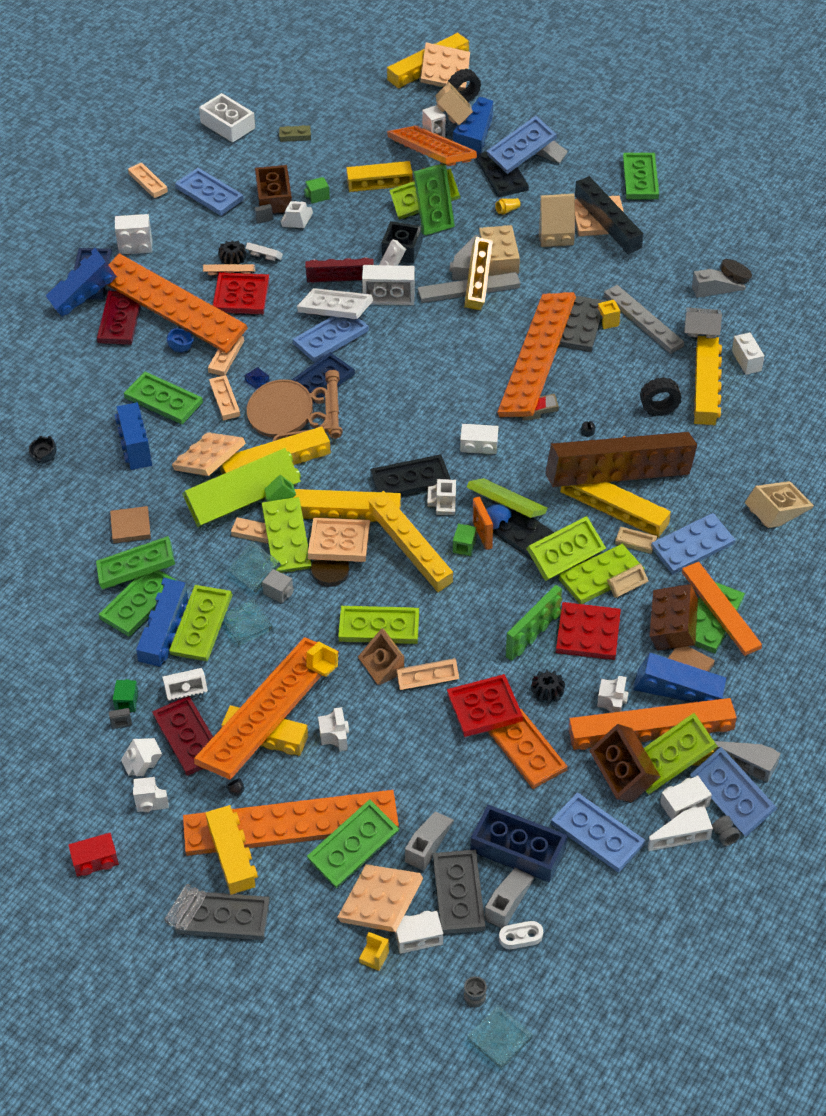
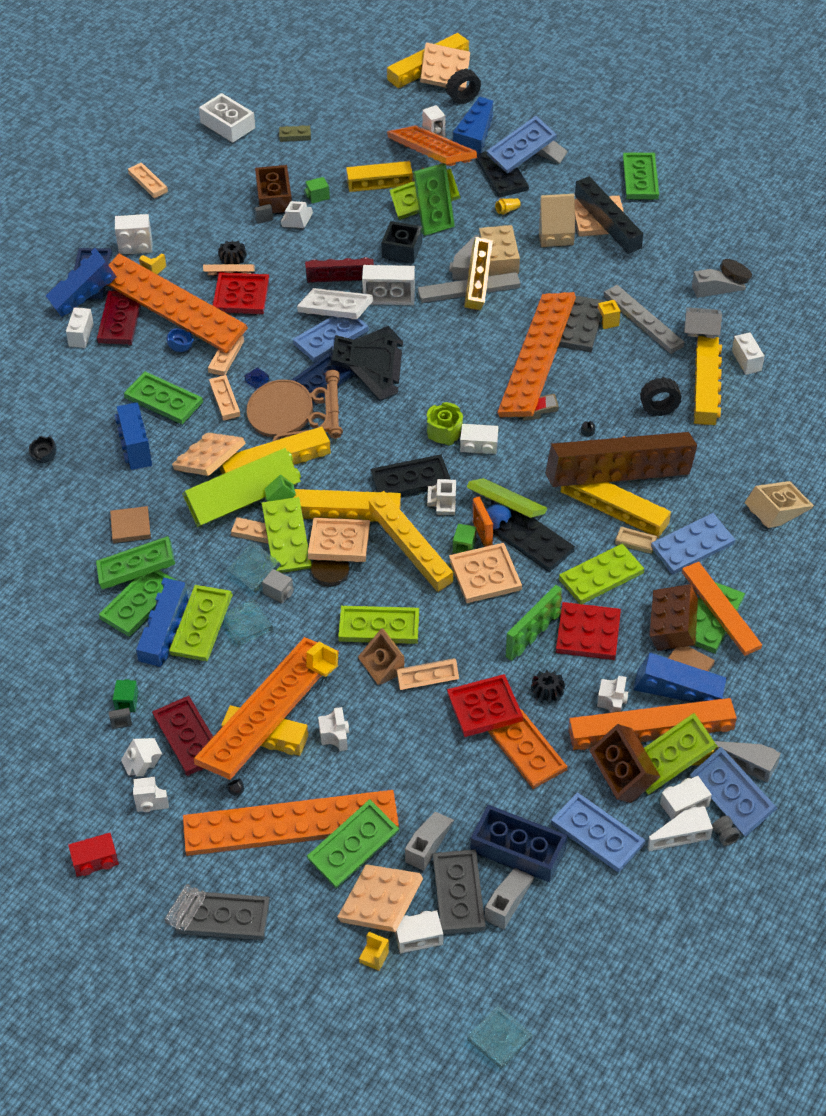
white brick [162,668,208,700] -> none
medium blue plate [175,168,244,216] -> none
yellow brick [205,805,258,895] -> none
white plate [246,242,283,261] -> none
white plate [379,240,406,266] -> none
tan brick [436,82,473,125] -> none
dark grey wheel [464,976,487,1007] -> none
white plate [499,921,543,949] -> none
lime plate [526,516,606,581] -> none
tan tile [607,564,648,598] -> none
none -> white brick [66,308,94,348]
none -> yellow panel [139,253,166,274]
none -> black plate [330,326,403,401]
none -> lime brick [427,402,463,446]
none -> light nougat plate [449,543,522,604]

